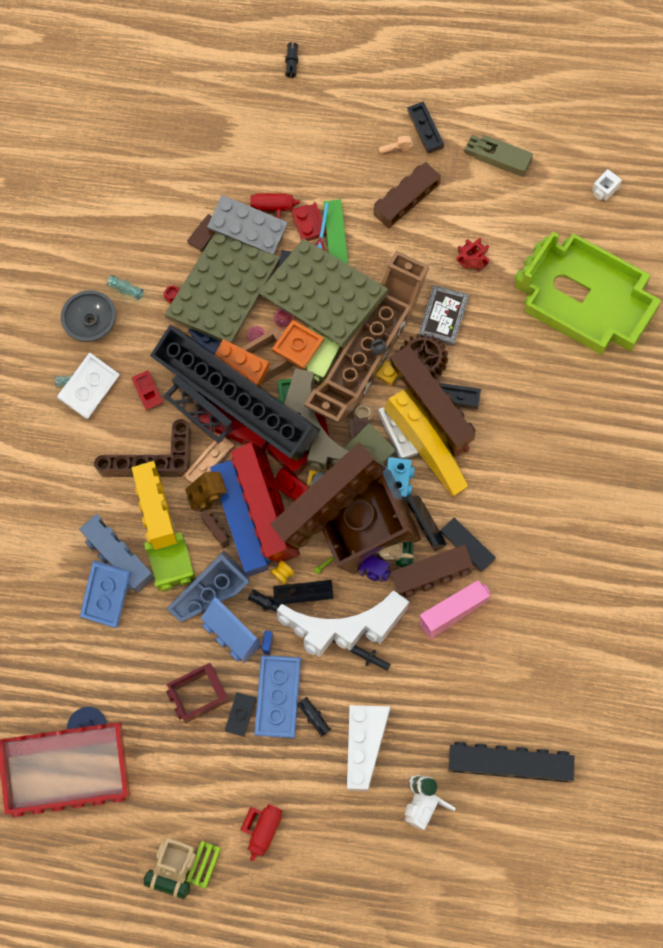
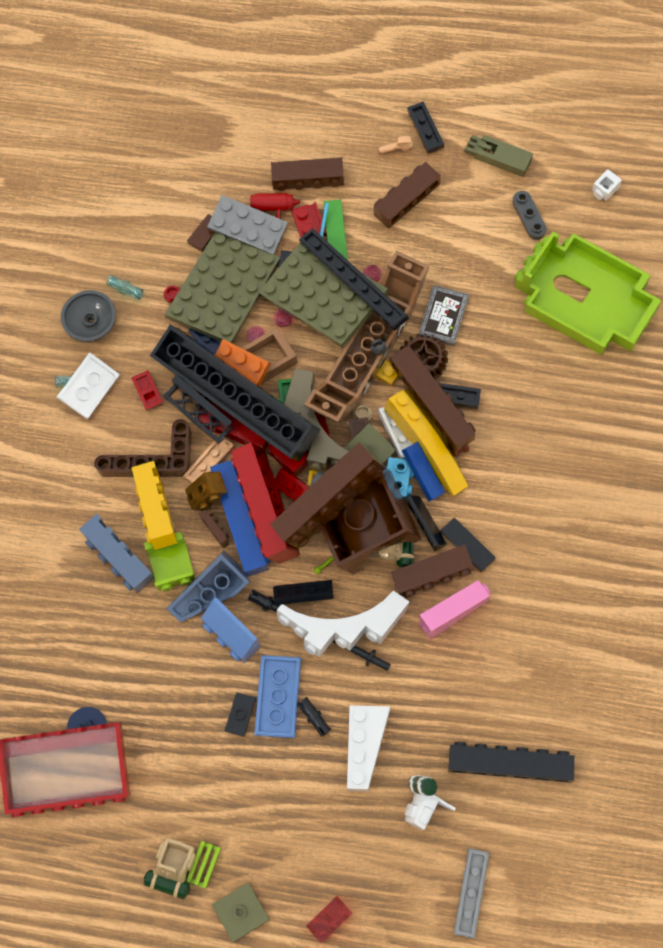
medium blue tile [80,560,131,628] -> none
dark red window [166,663,229,723] -> none
red piece [240,804,283,861] -> none
blue tile [261,630,274,655] -> none
yellow wheel [270,560,295,585] -> none
orange plate [272,320,324,370] -> none
black pin [285,42,299,78] -> none
yellowish green slope [307,327,343,384] -> none
dark purple brick [359,555,391,582] -> none
red piece [456,238,490,272] -> none
none -> olive plate [212,882,270,943]
none -> reddish brown brick [271,157,344,191]
none -> black tile [299,228,409,331]
none -> clear red hinge [306,896,353,944]
none -> clear pink plate [363,265,381,282]
none -> blue tile [401,442,445,502]
none -> light grey tile [453,848,489,939]
none -> dark grey plate [513,191,546,240]

